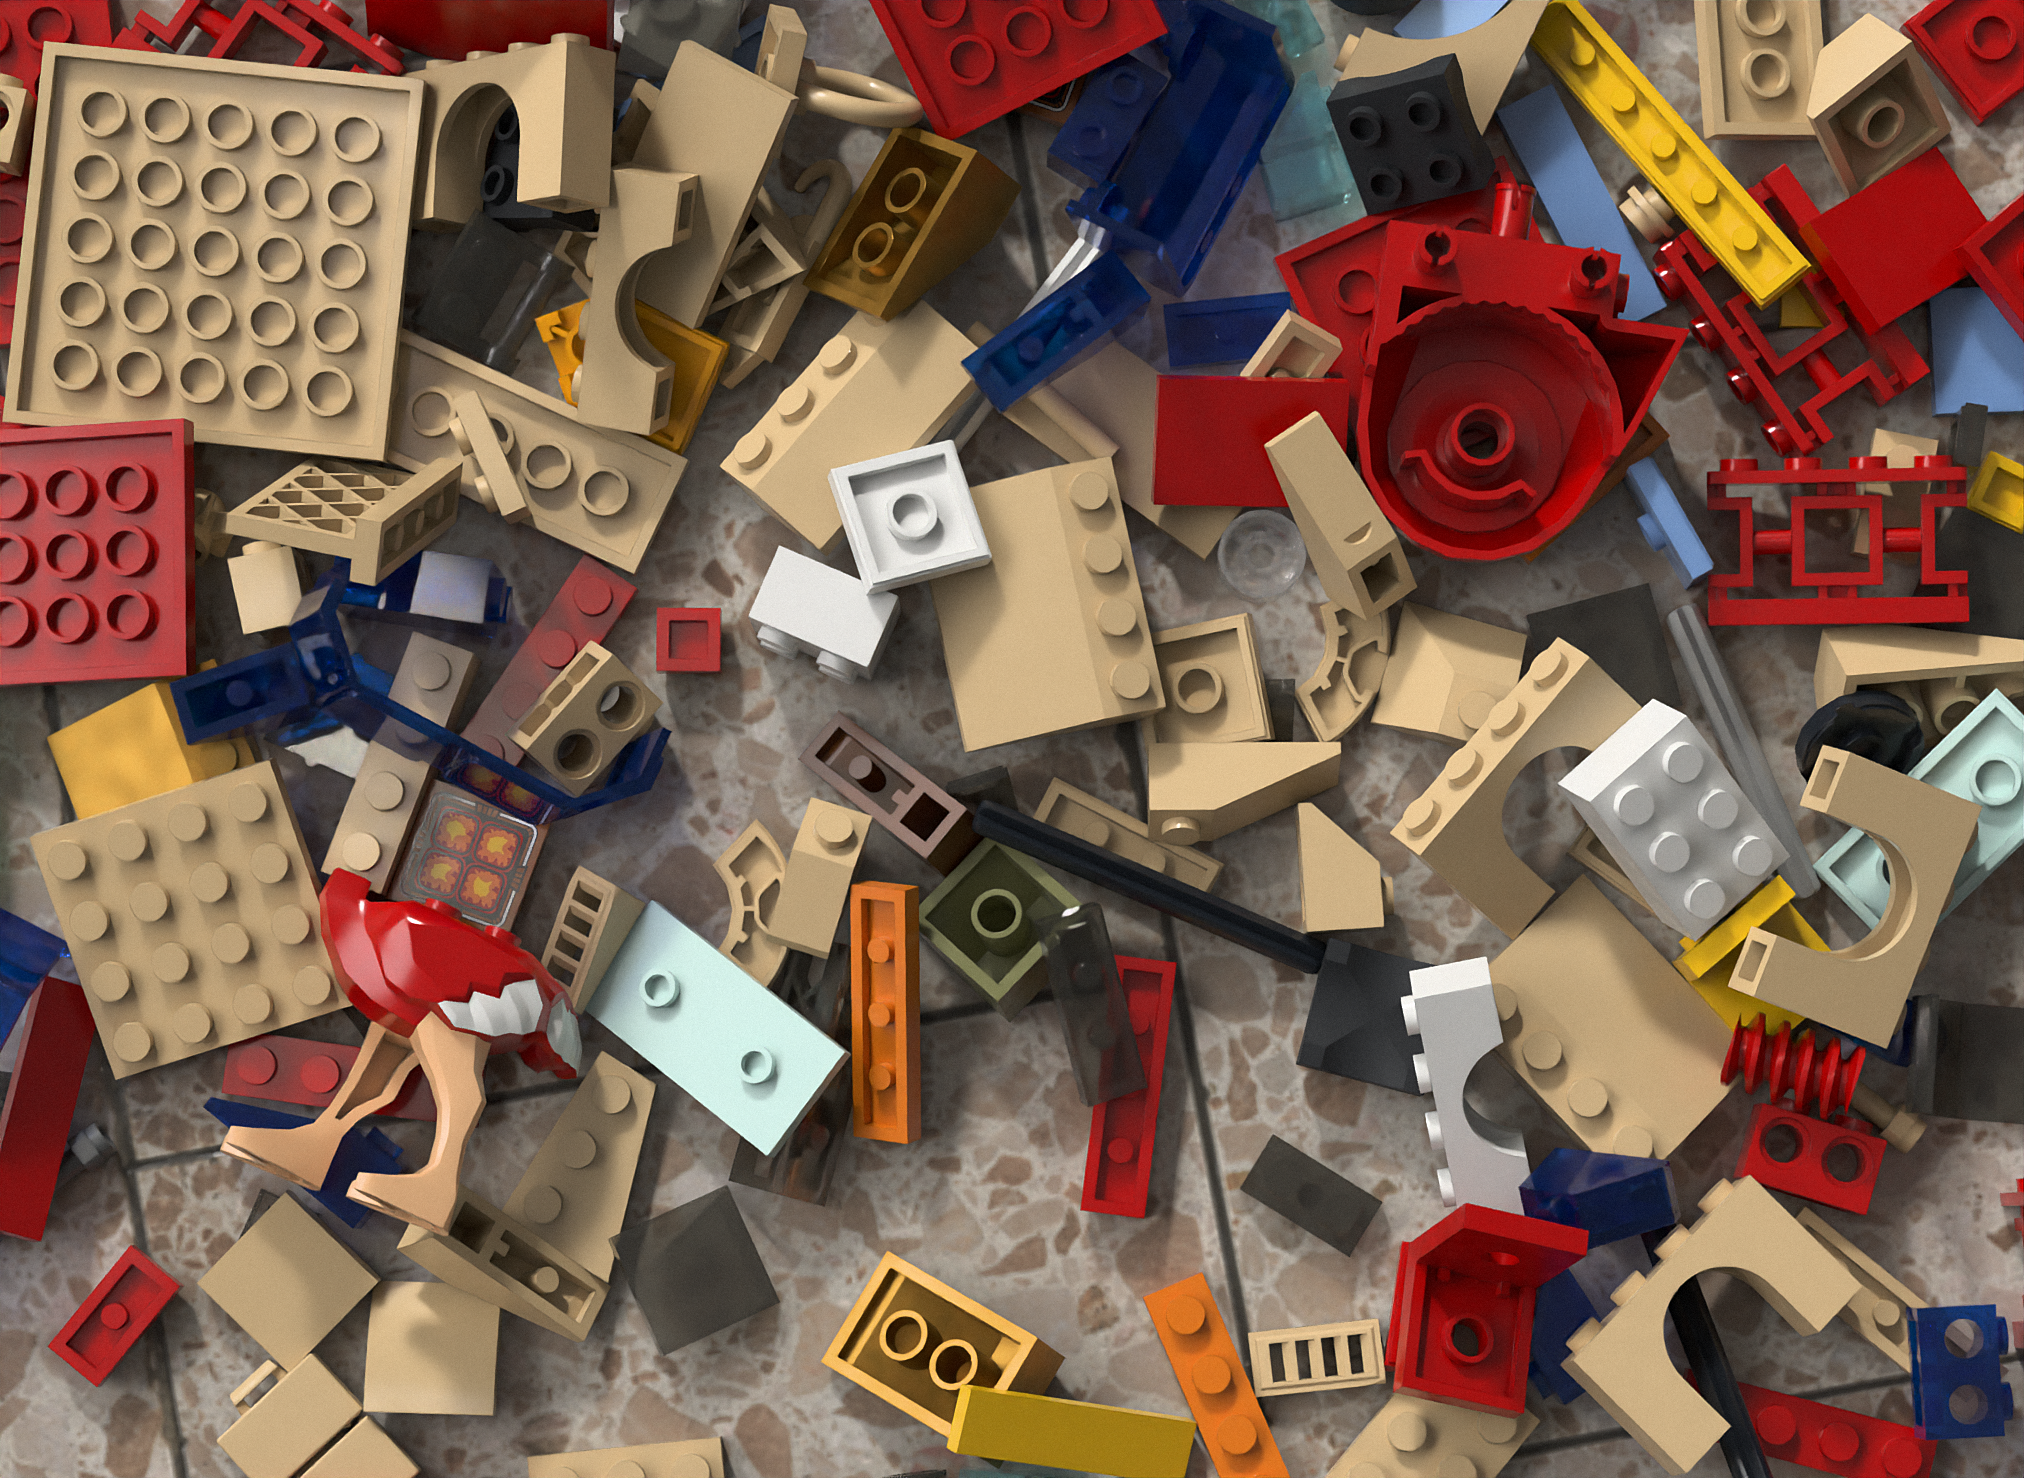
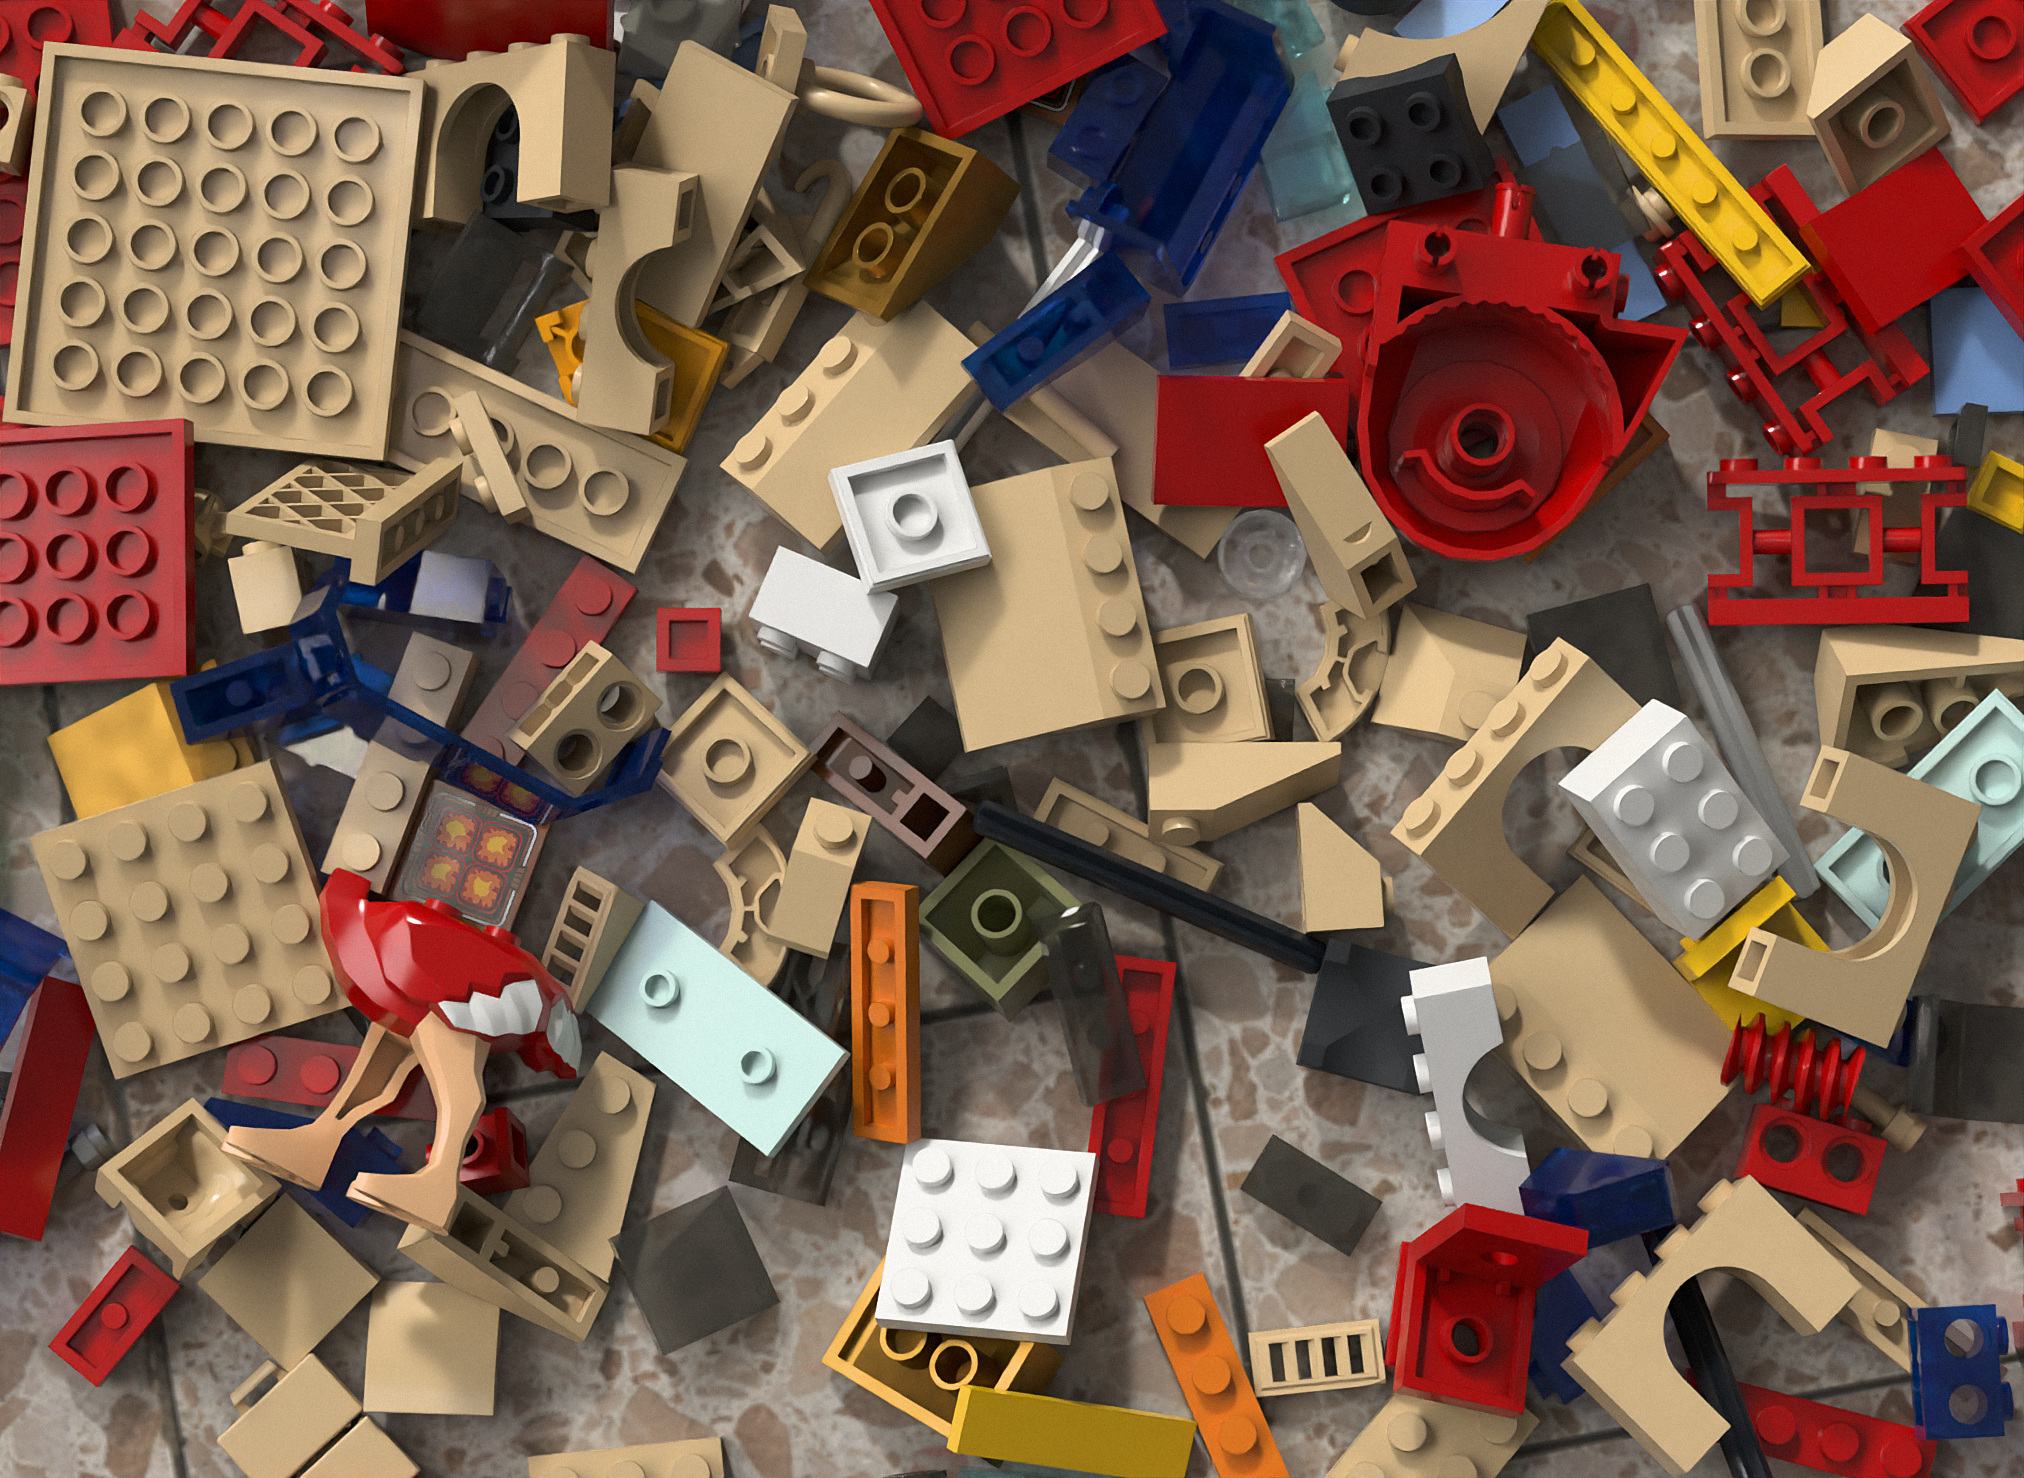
medium blue plate [1623,456,1714,590] -> none
black tile [1795,690,1925,784] -> none
none -> tan brick [95,1097,282,1281]
none -> red brick [426,1107,530,1196]
none -> tan tile [637,671,818,851]
none -> white plate [875,1138,1100,1345]
none -> clear smoke slope [885,695,964,783]
none -> clear smoke piece [1513,129,1652,252]

